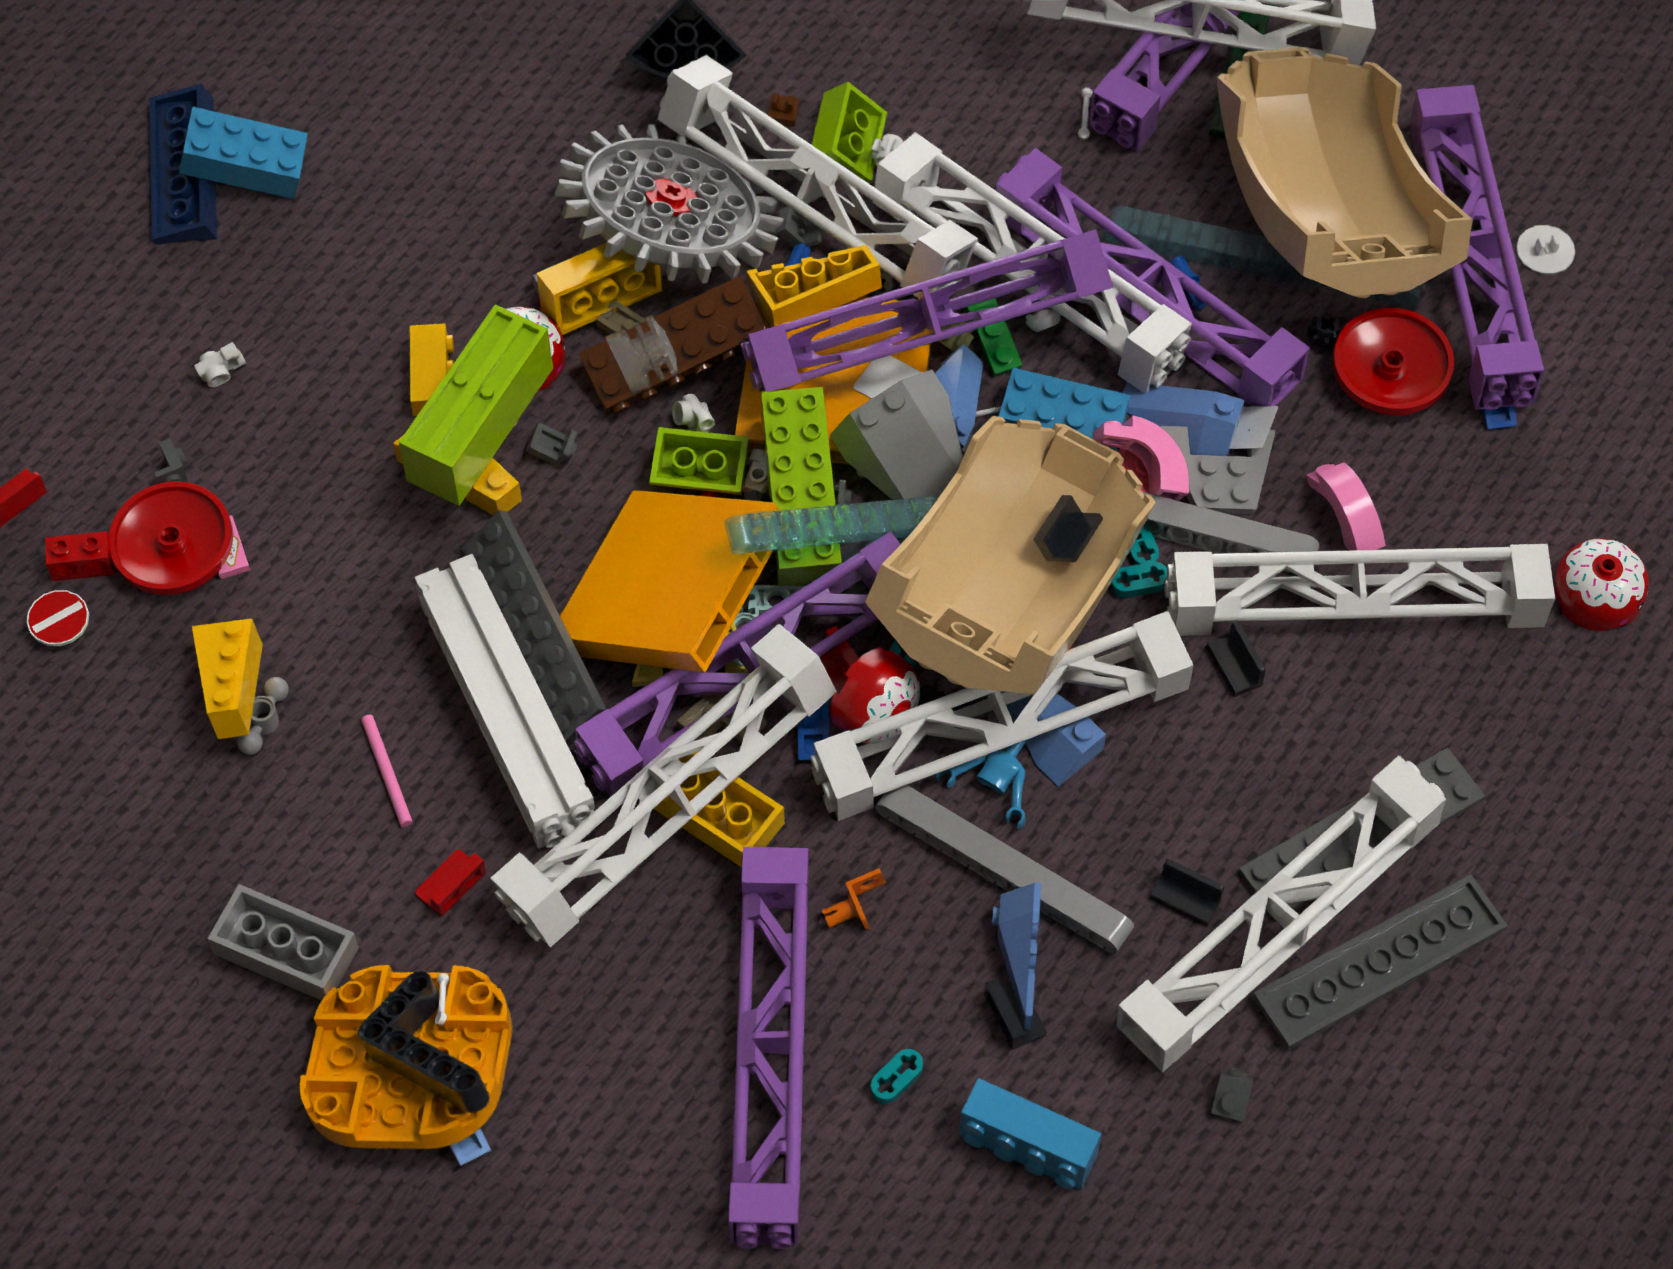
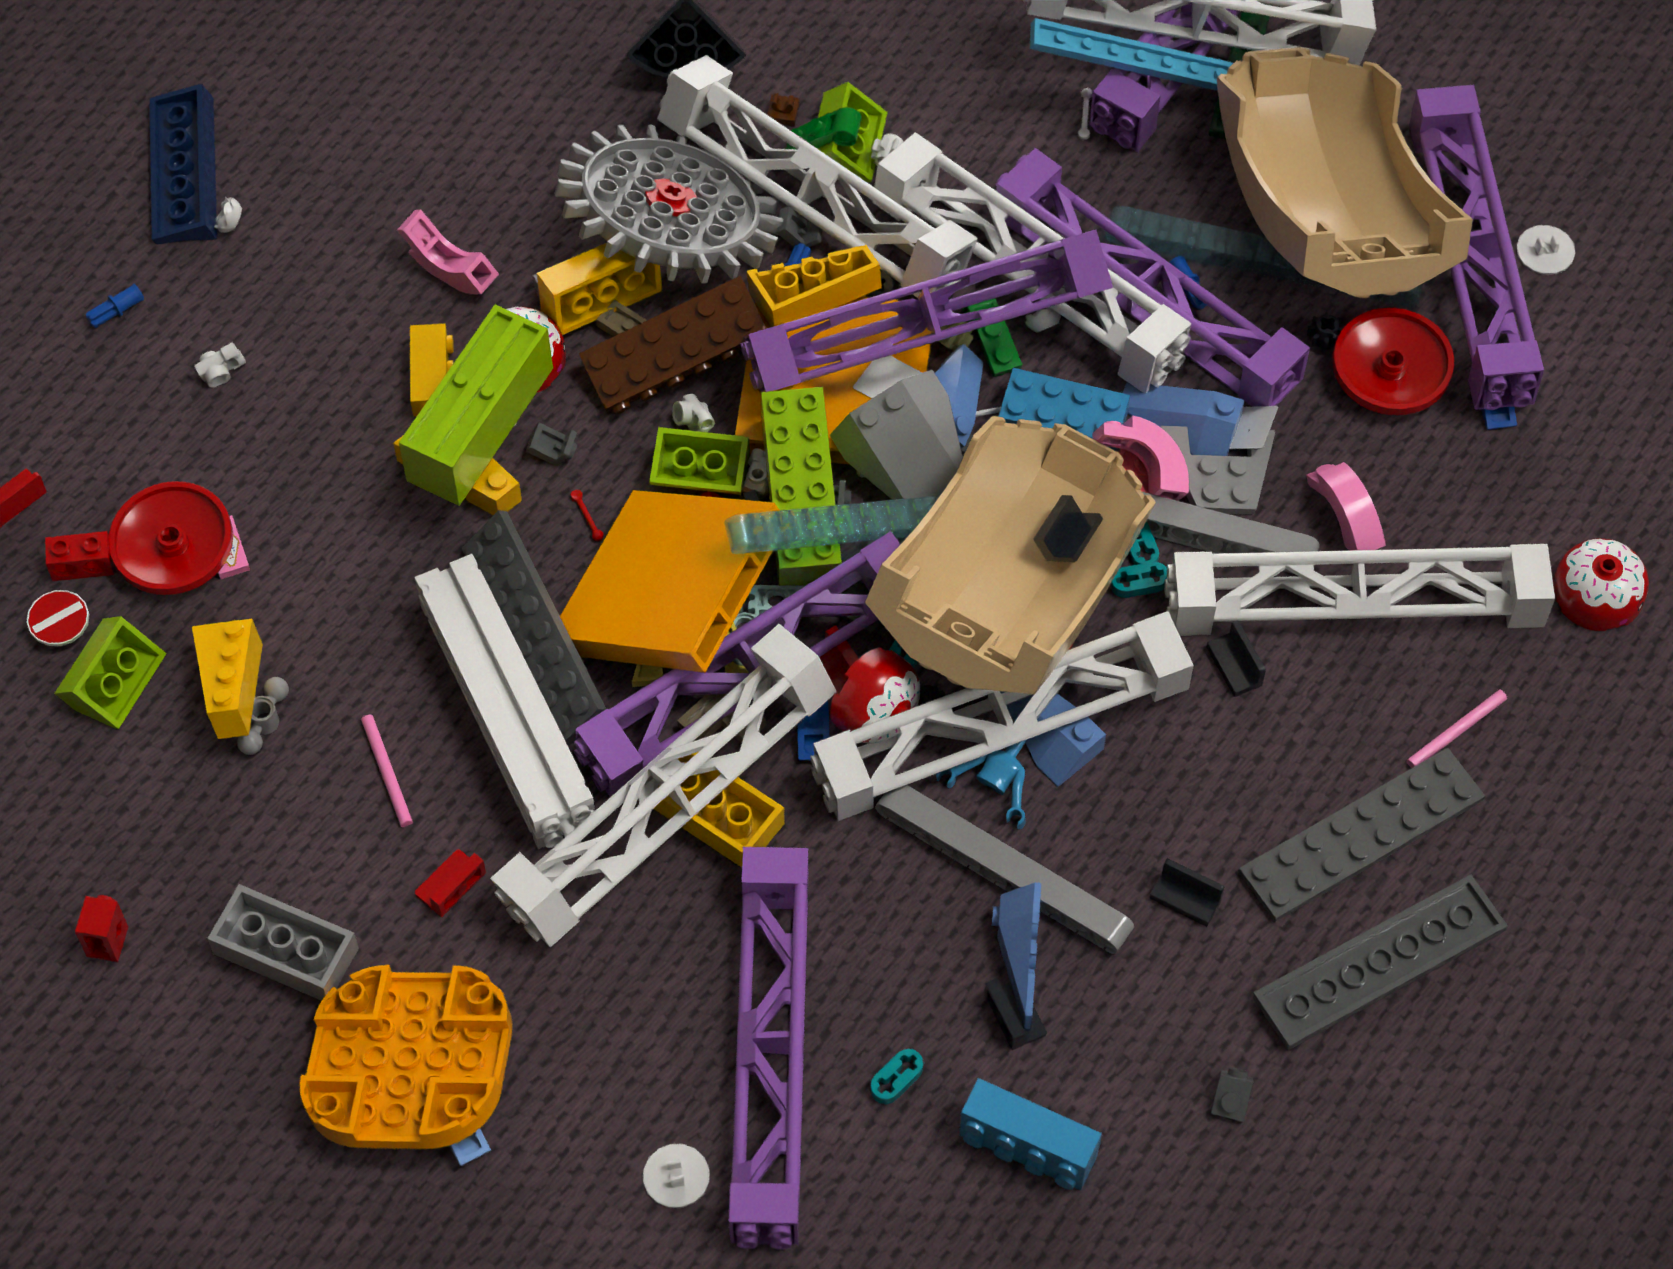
dark grey bracket [153,438,188,484] -> none
dark azure brick [179,107,308,199] -> none
black beam [358,971,490,1113] -> none
white hinge [435,973,450,1026] -> none
clear wheel [605,315,679,394] -> none
orange bracket [822,869,886,930] -> none
white piece [1117,756,1446,1072] -> none
none -> lime slope [54,616,167,729]
none -> red brick [75,895,128,962]
none -> blue axle [86,284,144,328]
none -> white plate [214,197,242,233]
none -> bright pink arch [397,210,499,294]
none -> red hinge [571,490,604,541]
none -> white piece [643,1144,709,1208]
none -> green plate [786,107,862,149]
none -> medium azure plate [1030,18,1233,91]
none -> bright pink bar [1406,689,1507,768]

